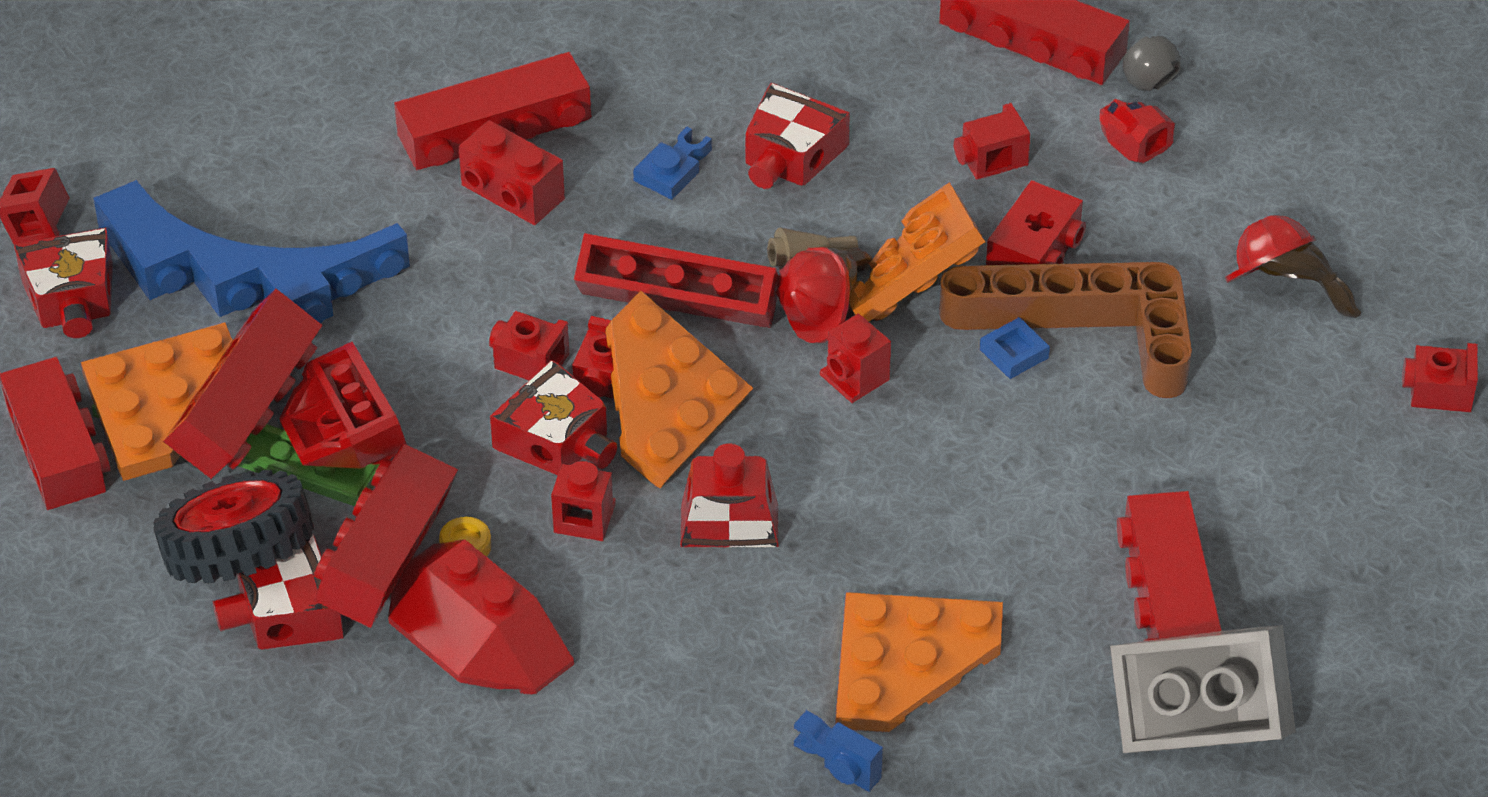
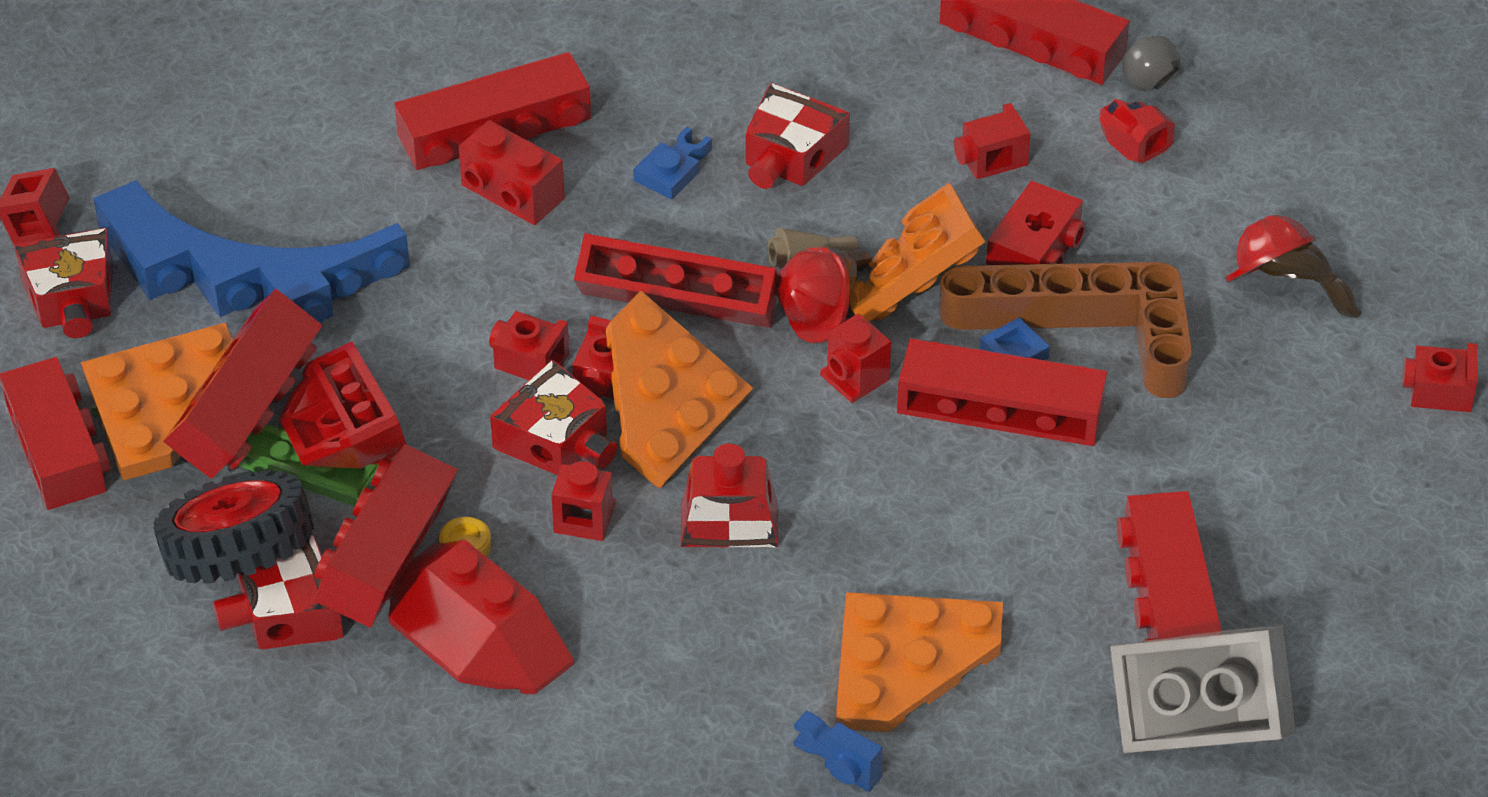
none -> red brick [897,338,1107,447]

